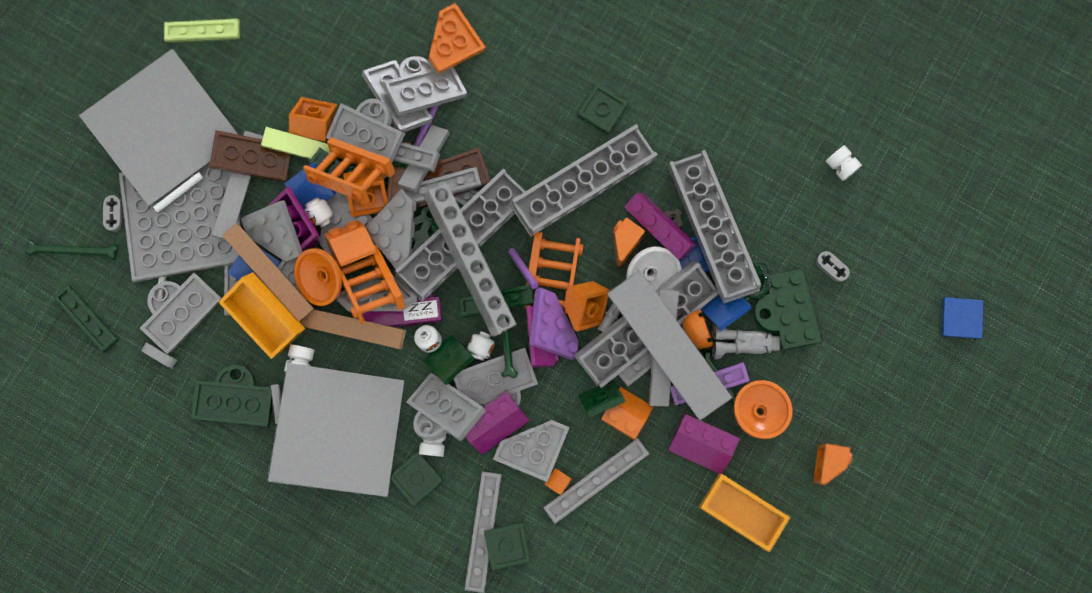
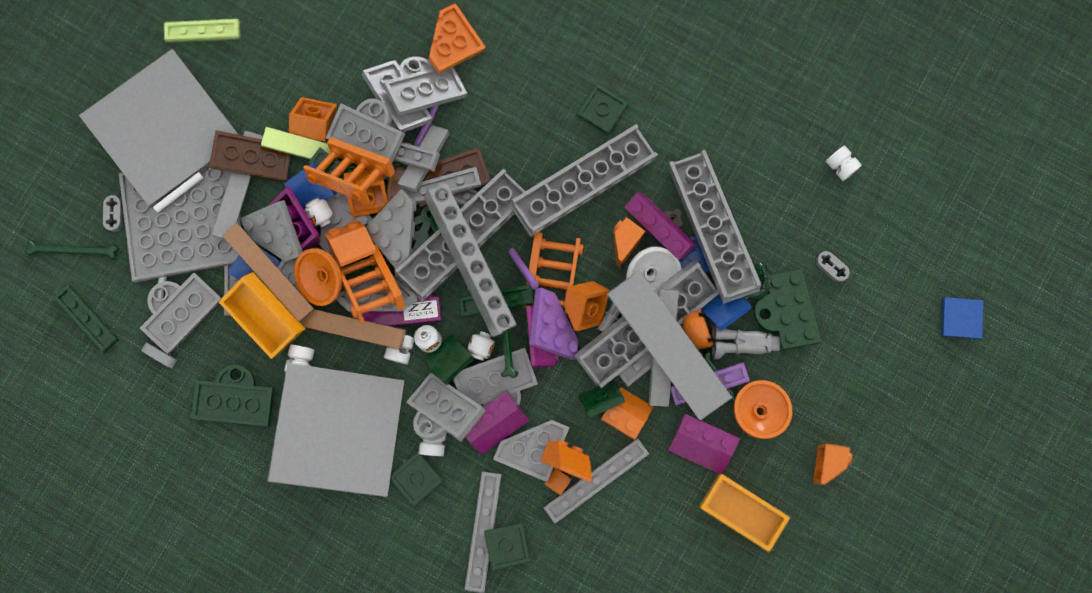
light grey tile [271,384,283,424] -> none
none -> white wheel [384,335,414,365]
none -> orange slope [540,439,592,482]

